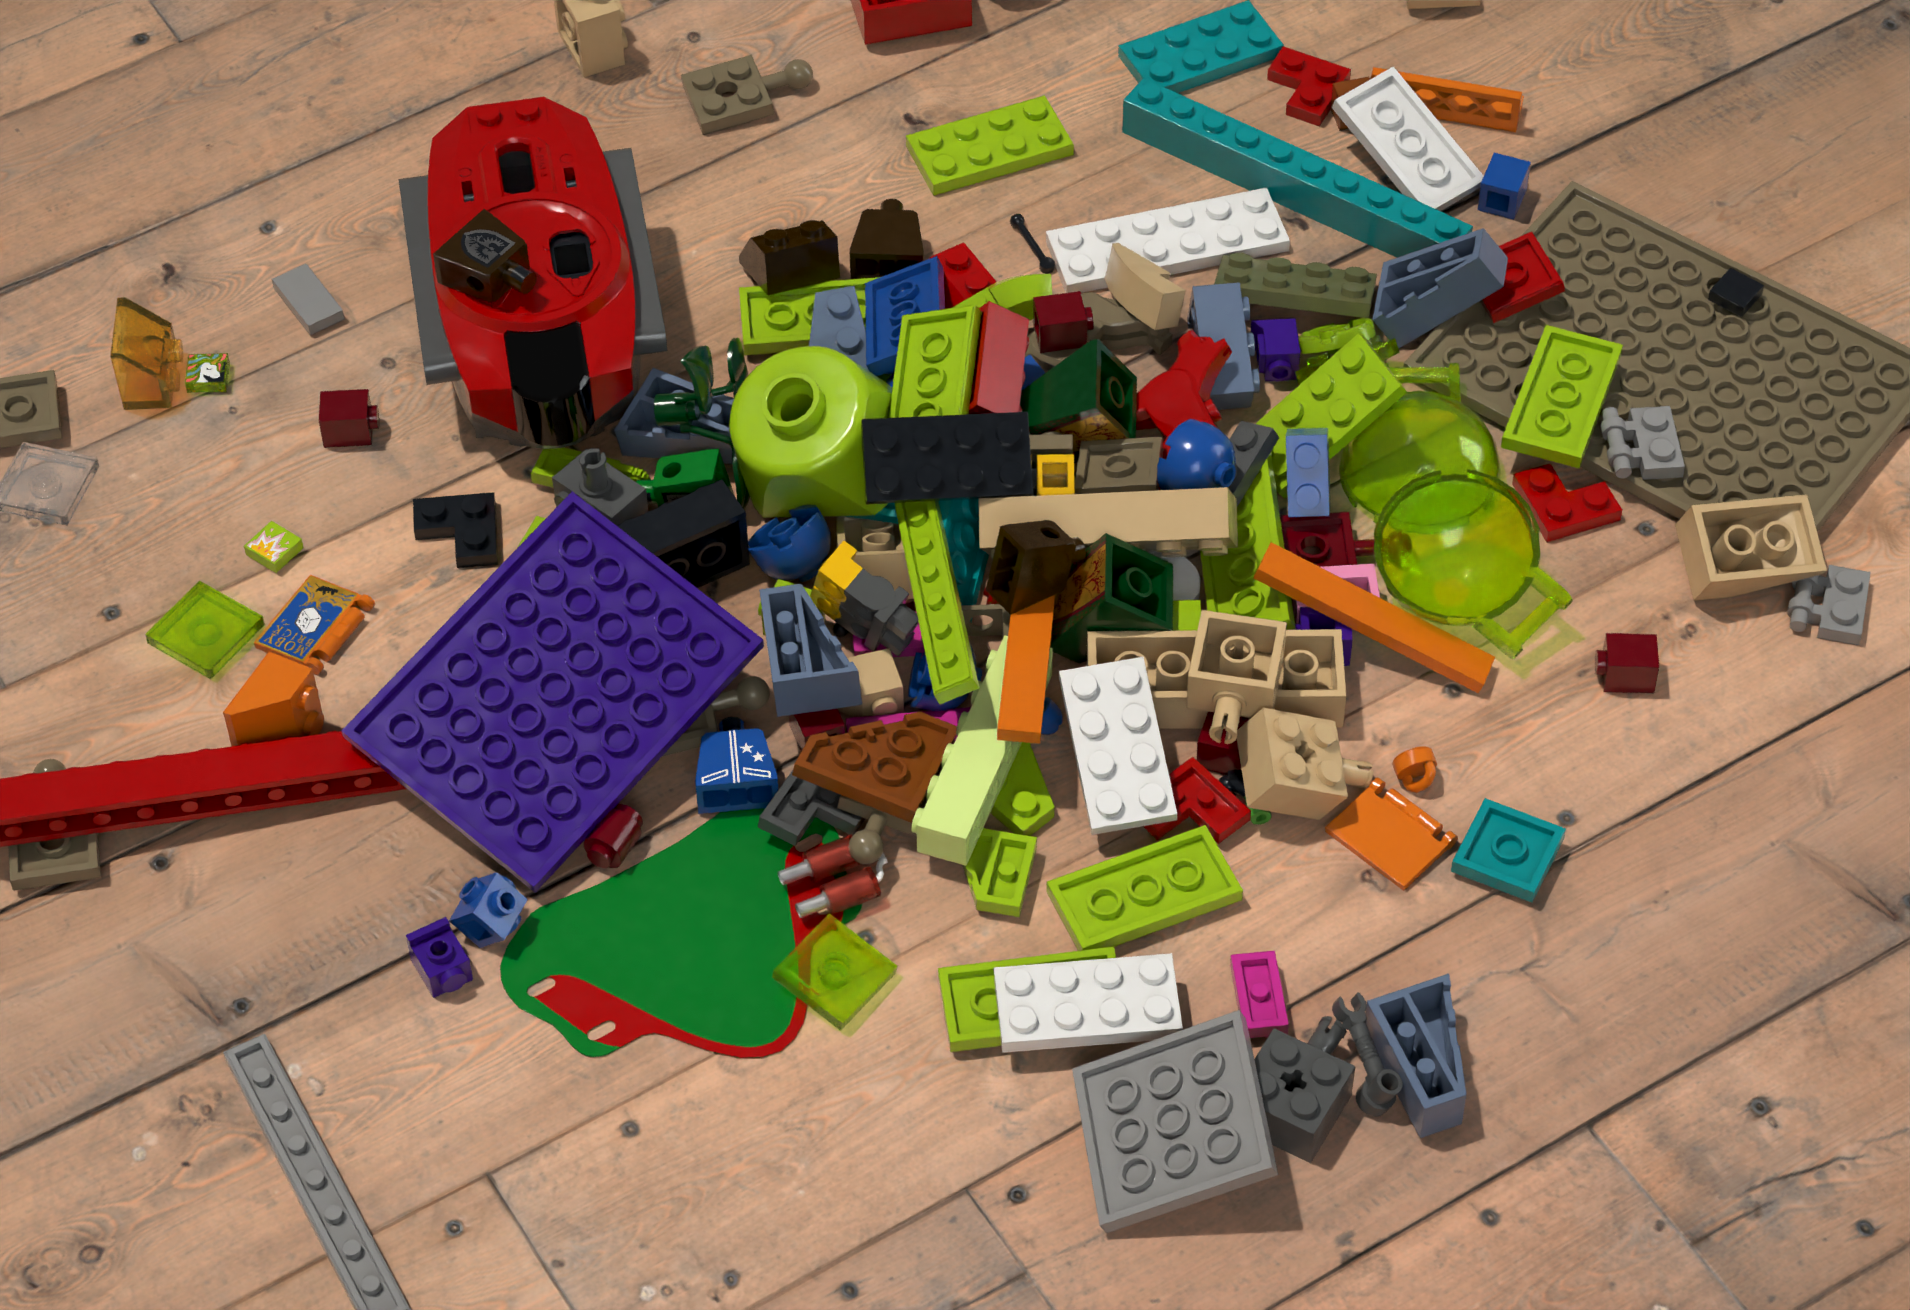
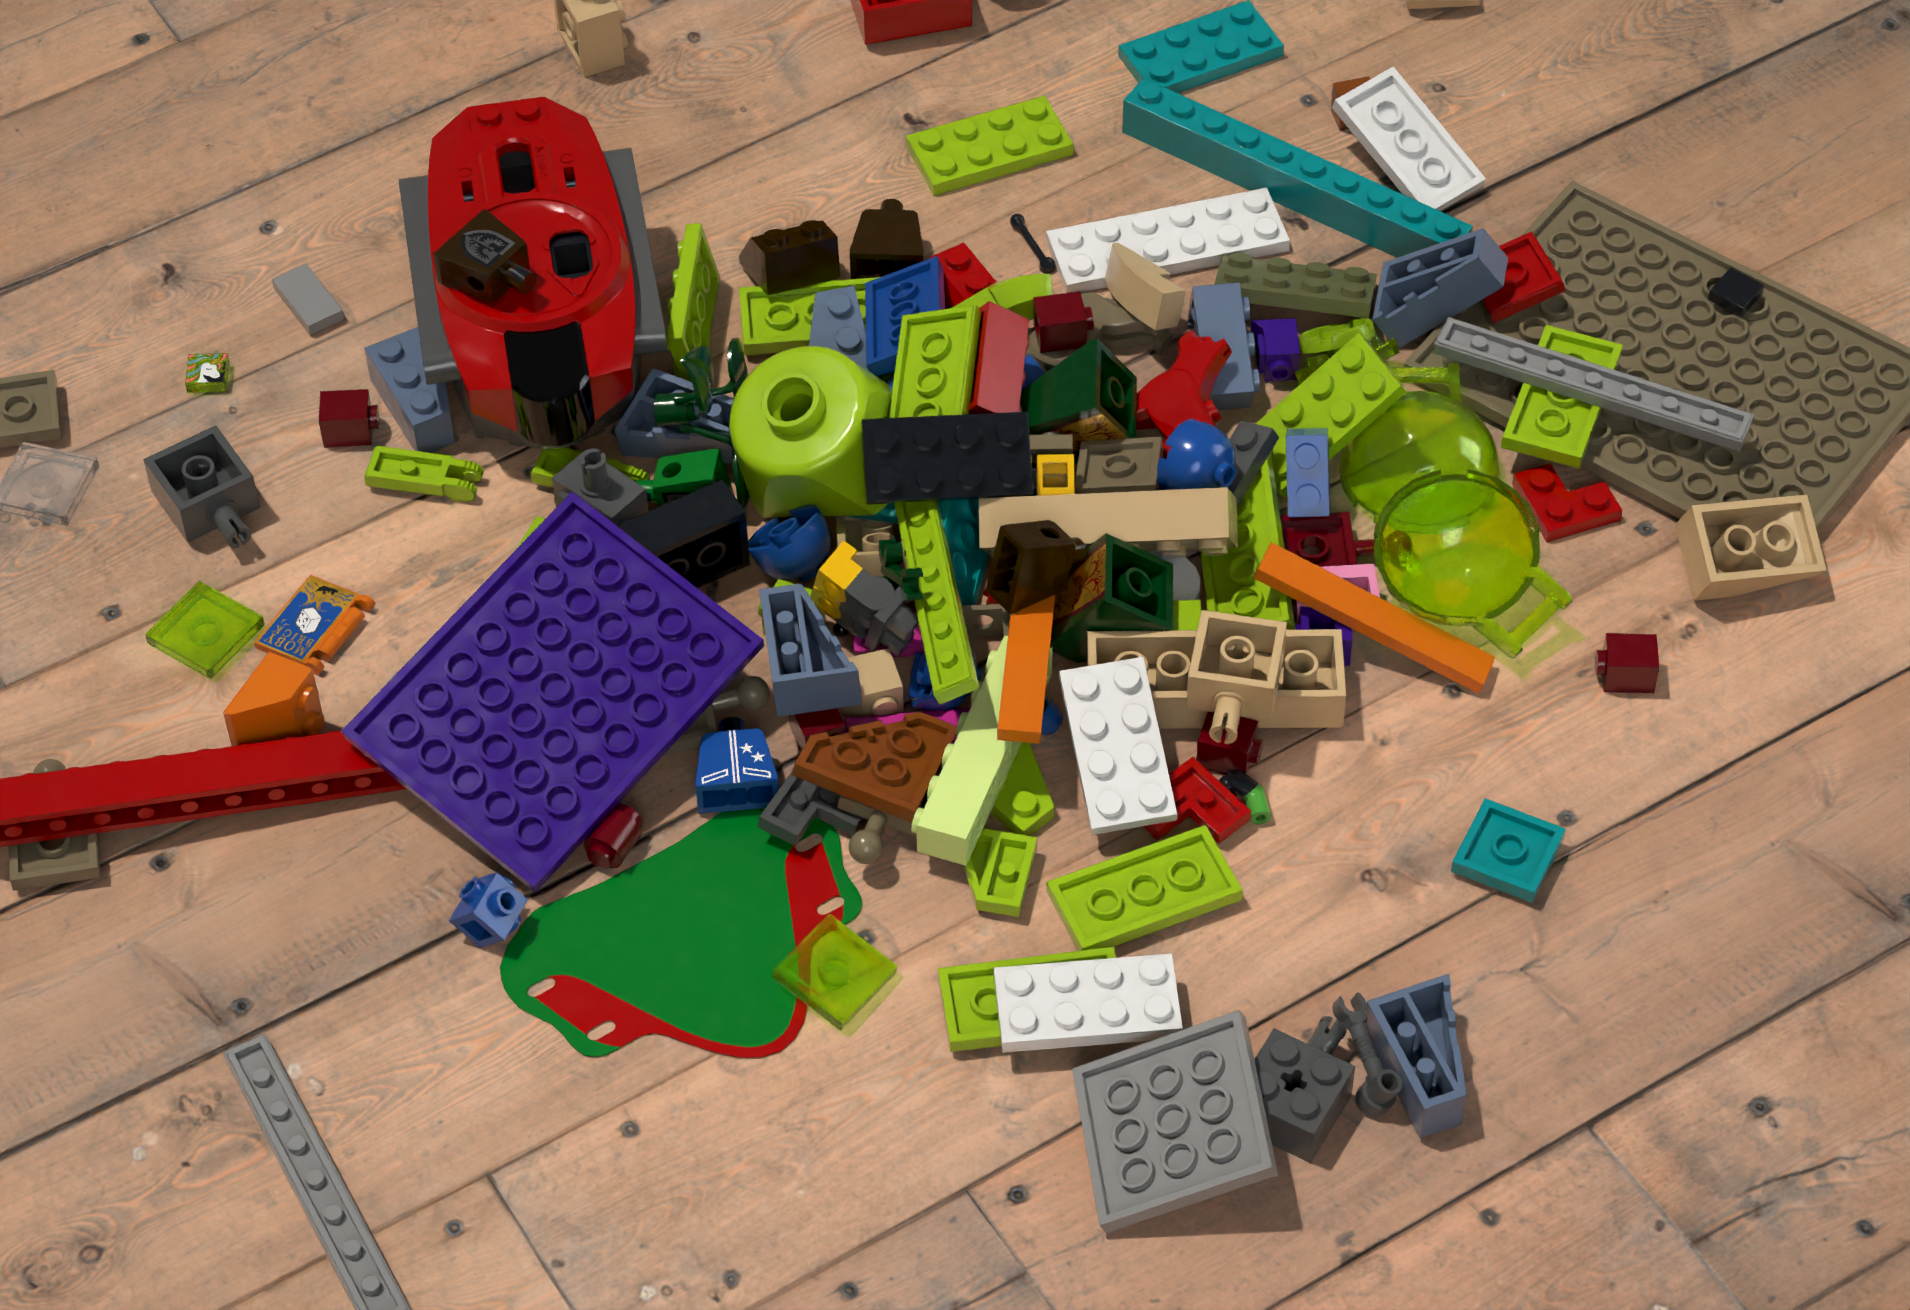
clear yellow slope [110,297,183,410] -> none
lime tile [244,521,304,573] -> none
dark purple brick [406,917,473,998] -> none
black plate [413,492,498,568] -> none
dark tan plate [681,55,813,135] -> none
clear red piece [778,834,888,918] -> none
dark pink plate [1230,950,1289,1038] -> none
tan brick [1237,707,1373,820] -> none
red plate [1267,46,1351,127] -> none
orange piece [1325,777,1458,891] -> none
orange fence [1371,67,1524,132] -> none
orange tile [1392,746,1437,793] -> none
blue brick [1478,153,1531,220] -> none
light grey plate [1600,406,1685,480] -> none
light grey plate [1787,565,1871,645] -> none
none -> dark grey brick [143,425,260,548]
none -> sand blue wedge [364,327,455,453]
none -> lime hinge [364,446,484,502]
none -> lime plate [665,223,720,382]
none -> dark green bar [879,539,924,601]
none -> light grey tile [1433,317,1754,452]

